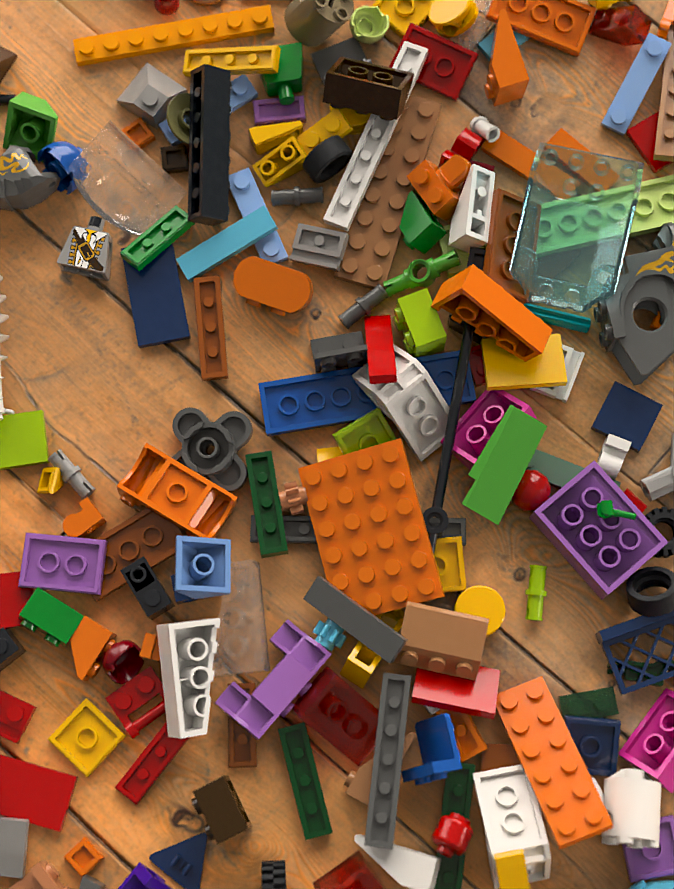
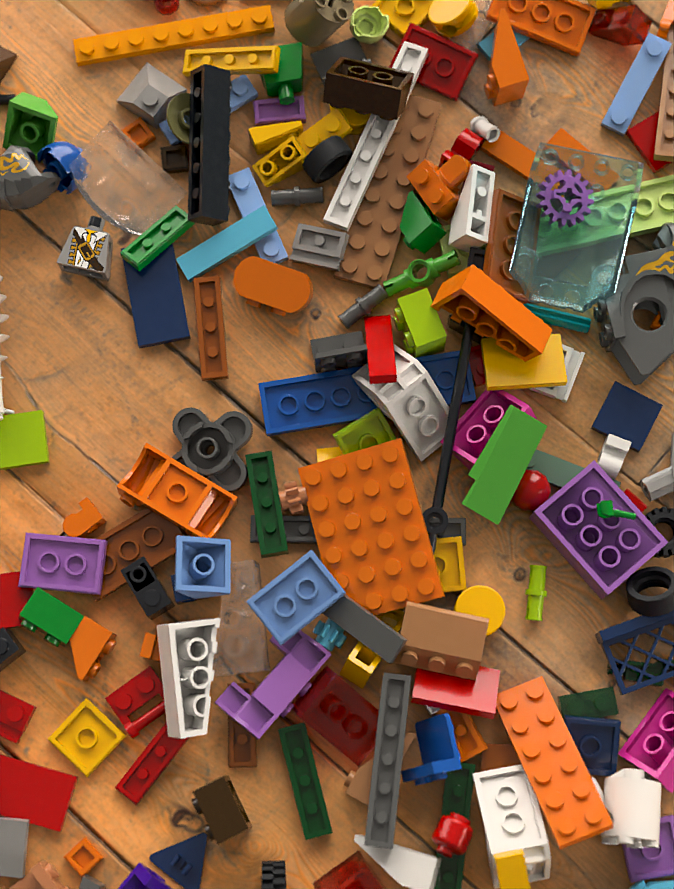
yellow slope [37,467,64,494] -> none
light grey pin [48,449,96,500] -> none
dark red hair [102,640,144,684] -> none
none -> medium blue tile [246,549,346,646]
none -> medium lavender gear [535,169,594,228]

